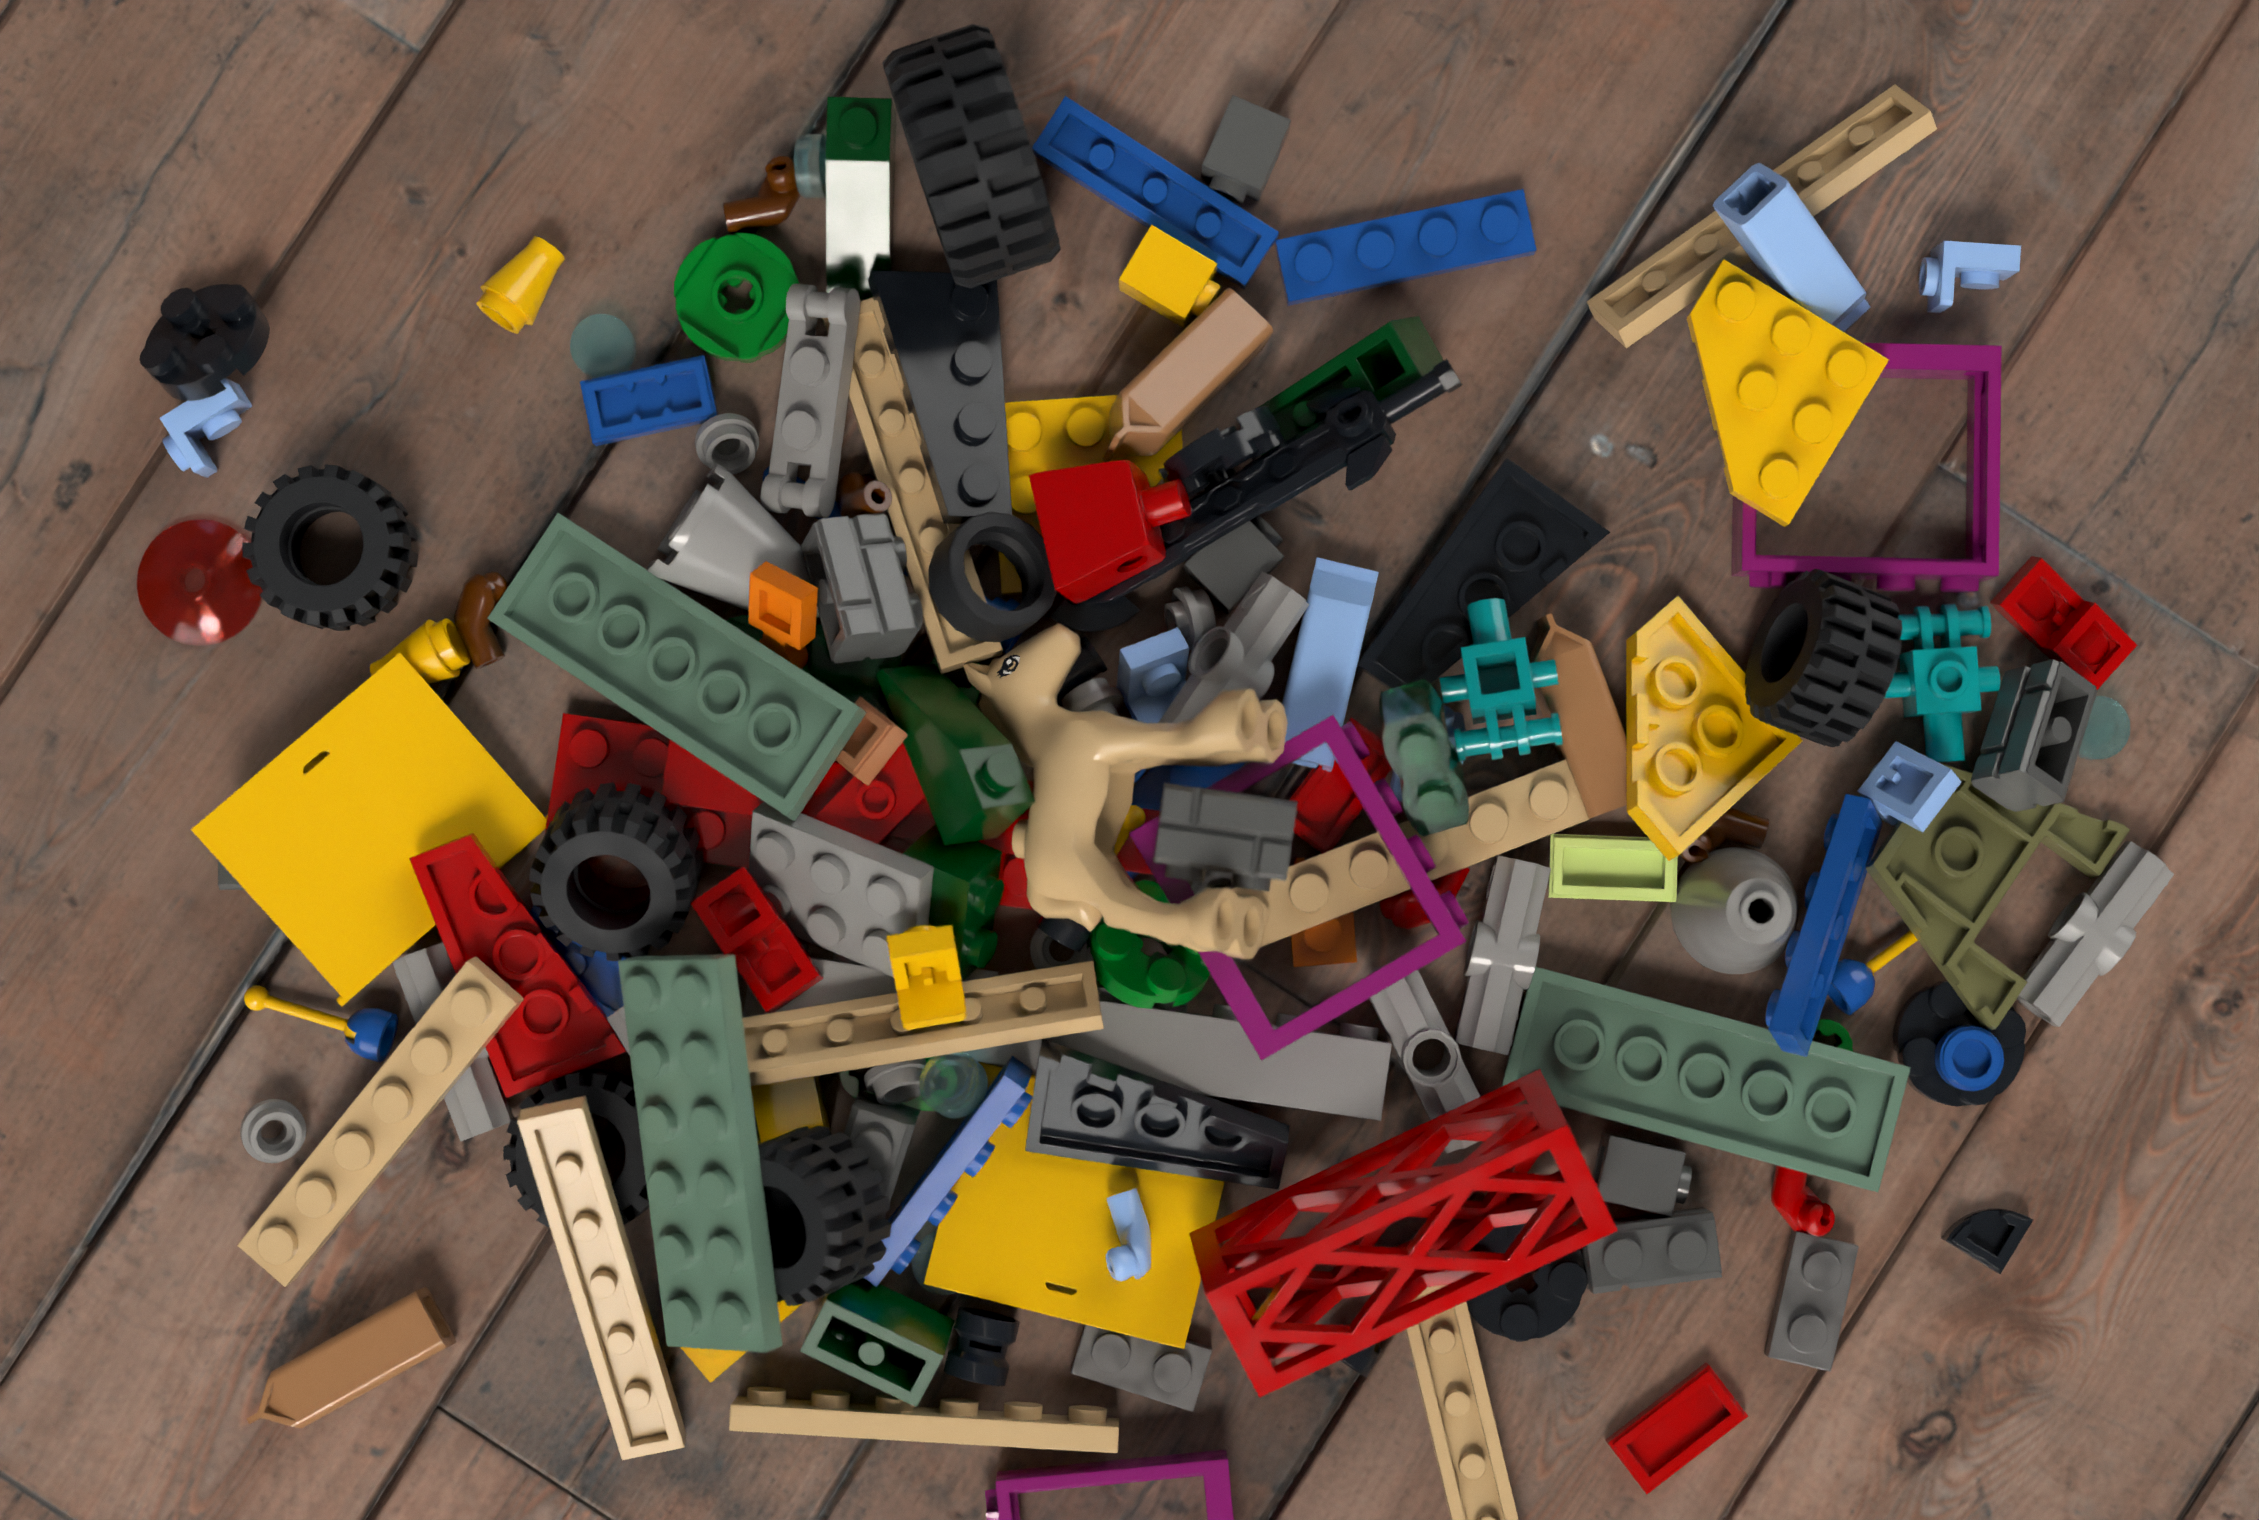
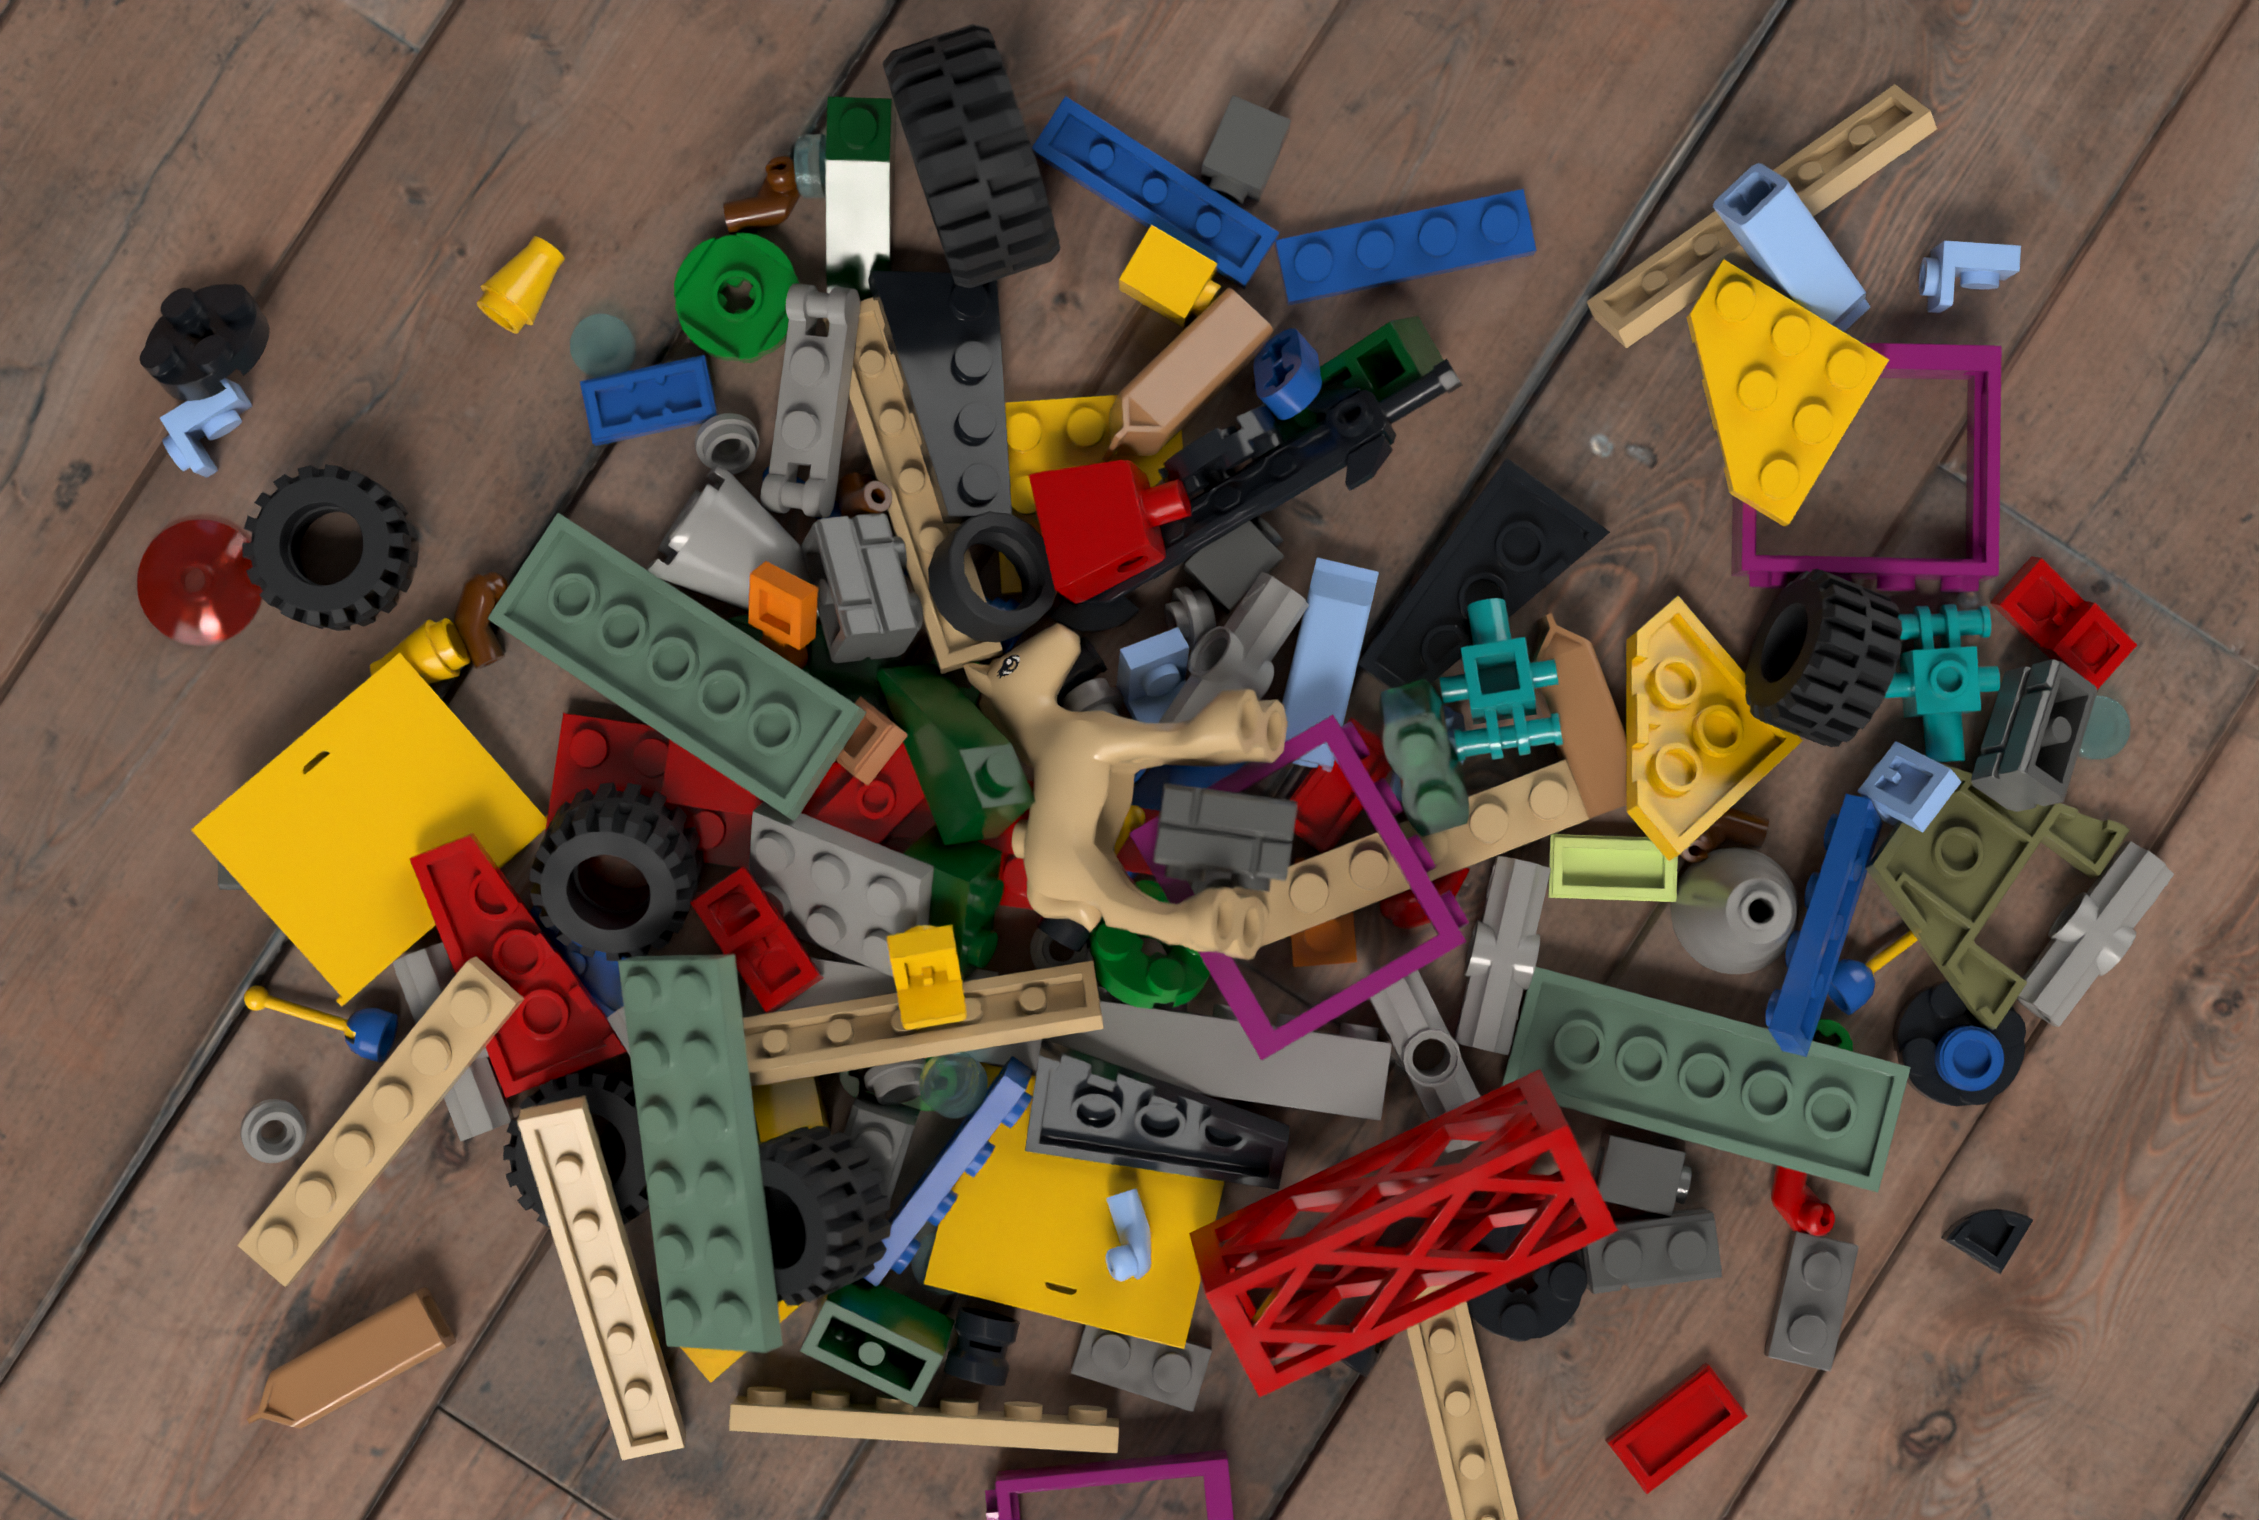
none -> blue beam [1253,328,1322,420]

